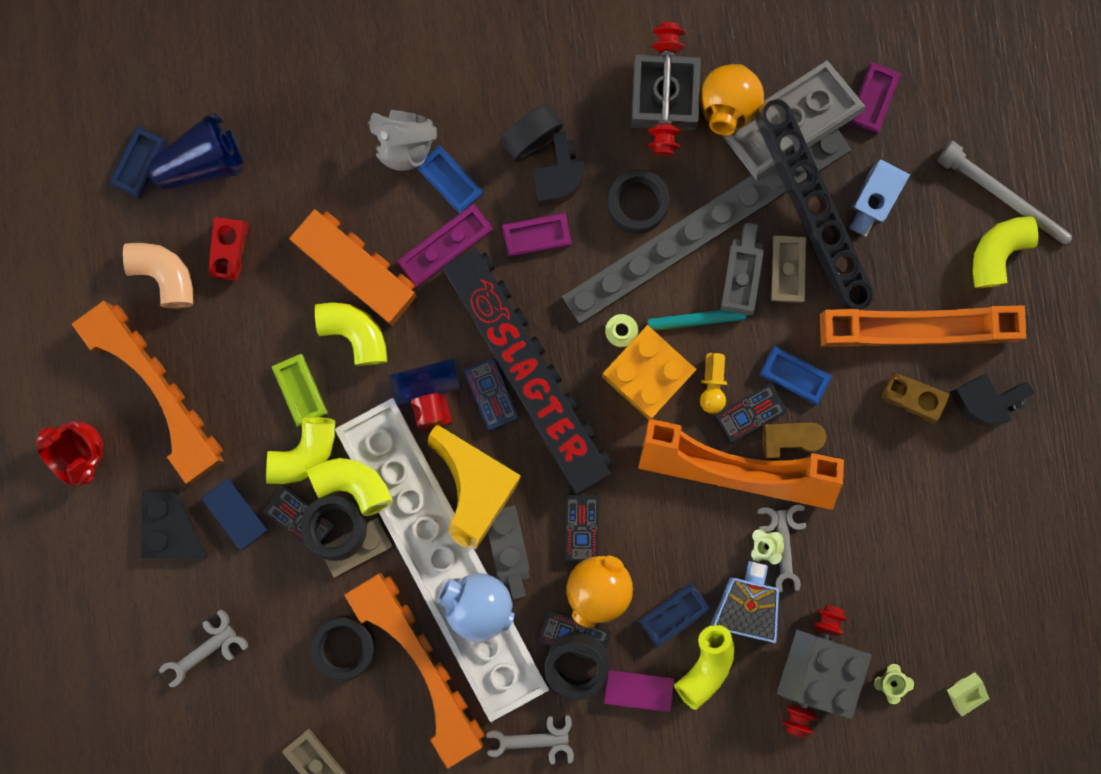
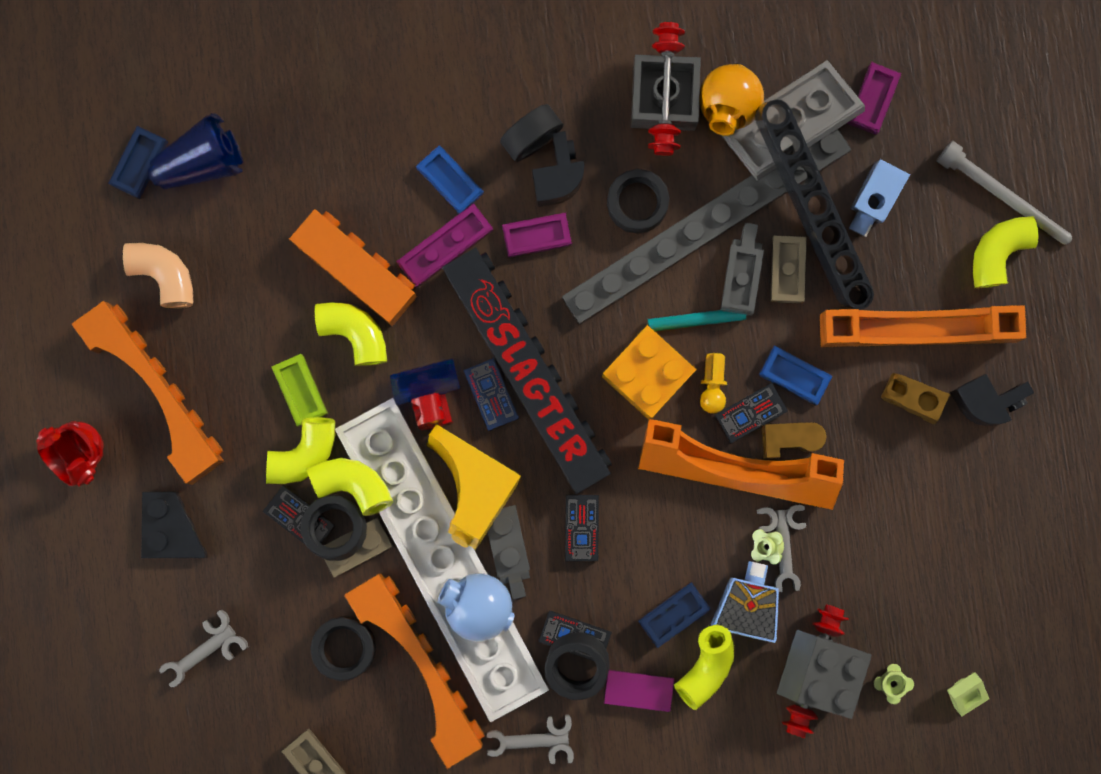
dark blue tile [201,478,269,550] -> none
red leg [209,217,249,281] -> none
light grey helmet [368,110,437,171] -> none
light orange brick [566,556,633,628] -> none
yellowish green plate [605,314,638,347] -> none

